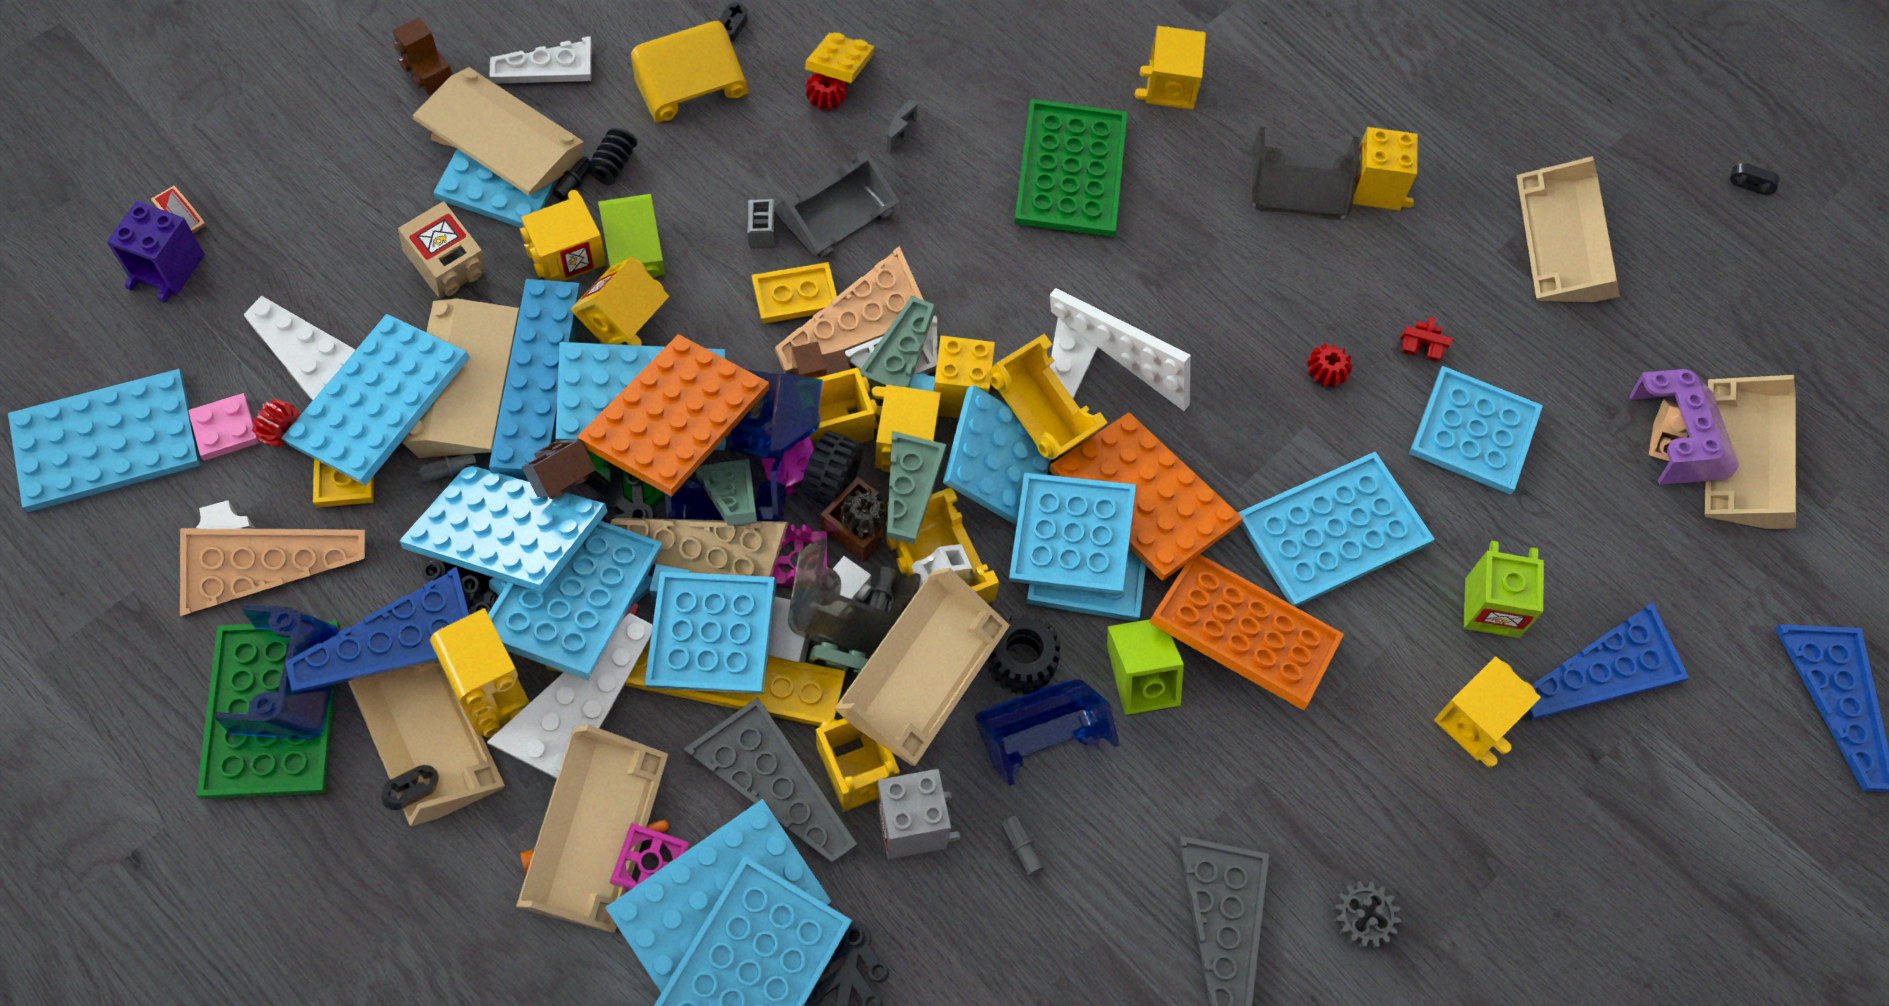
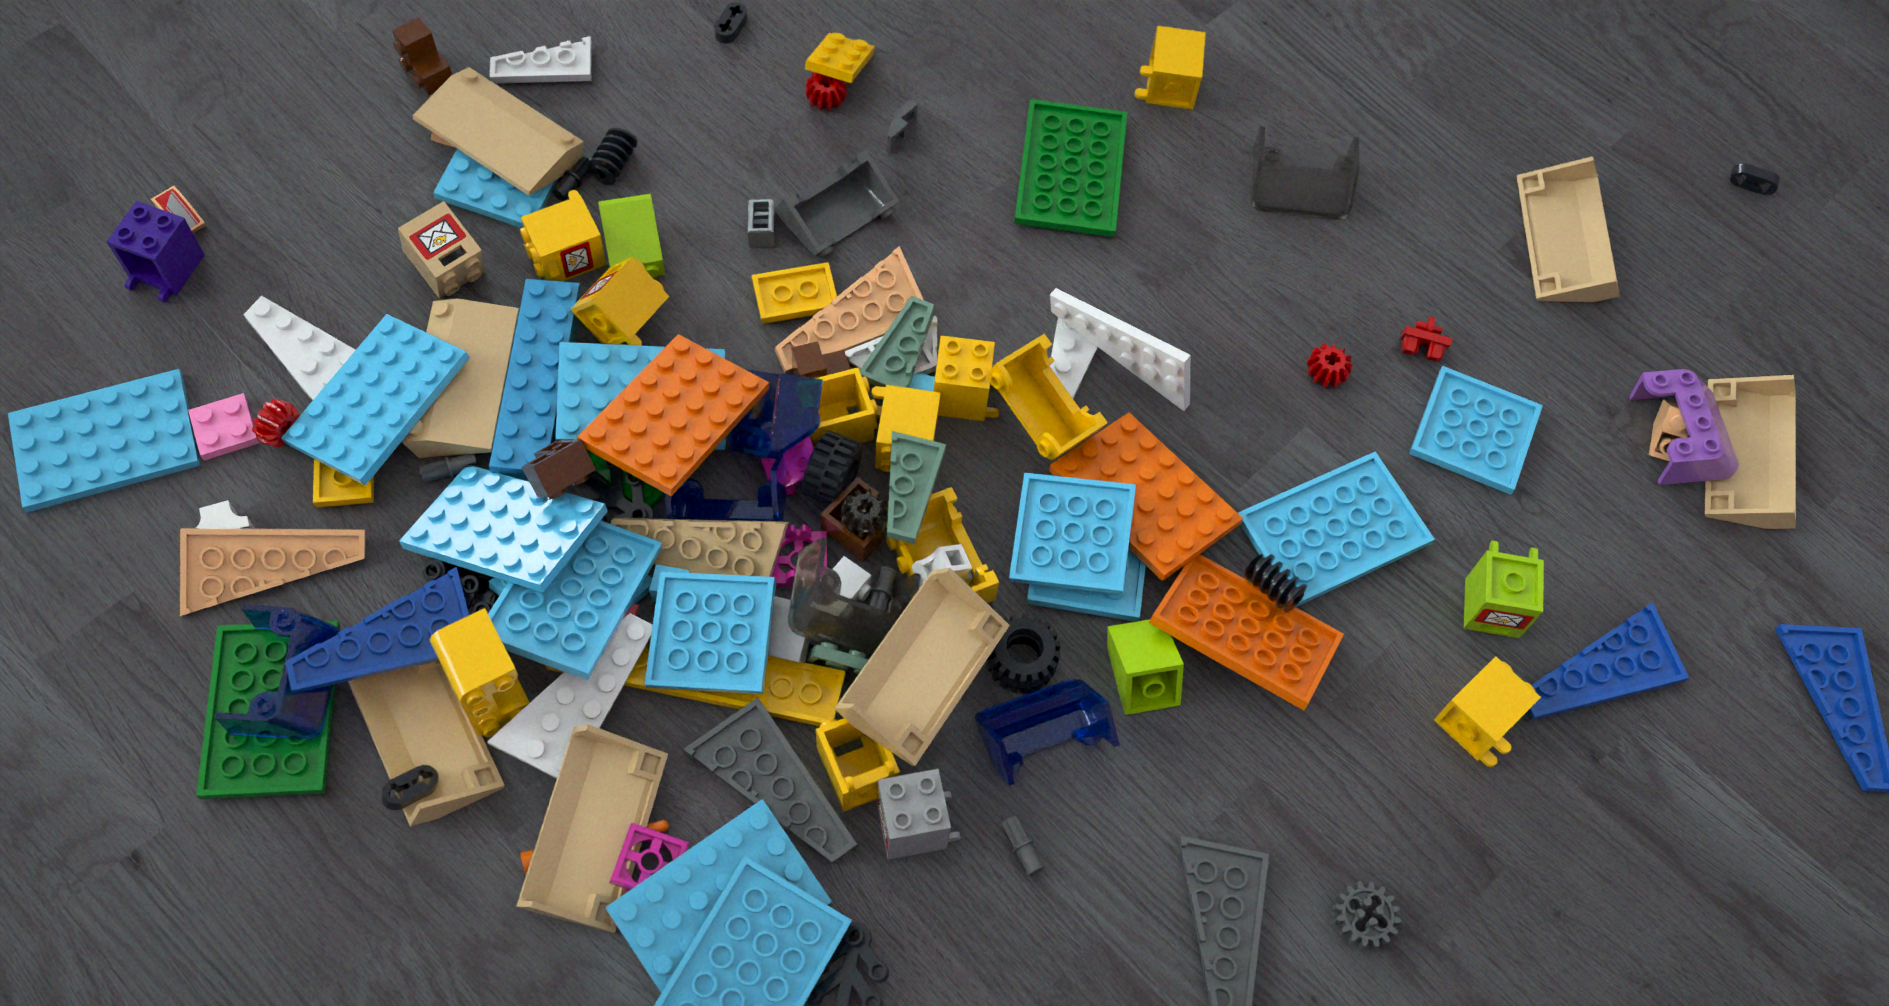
yellow windscreen [631,21,748,124] -> none
sand green wing [695,459,757,526] -> none
medium azure plate [943,385,1051,526] -> none
yellow container [1351,127,1418,211] -> none
none -> black piece [1244,554,1308,613]

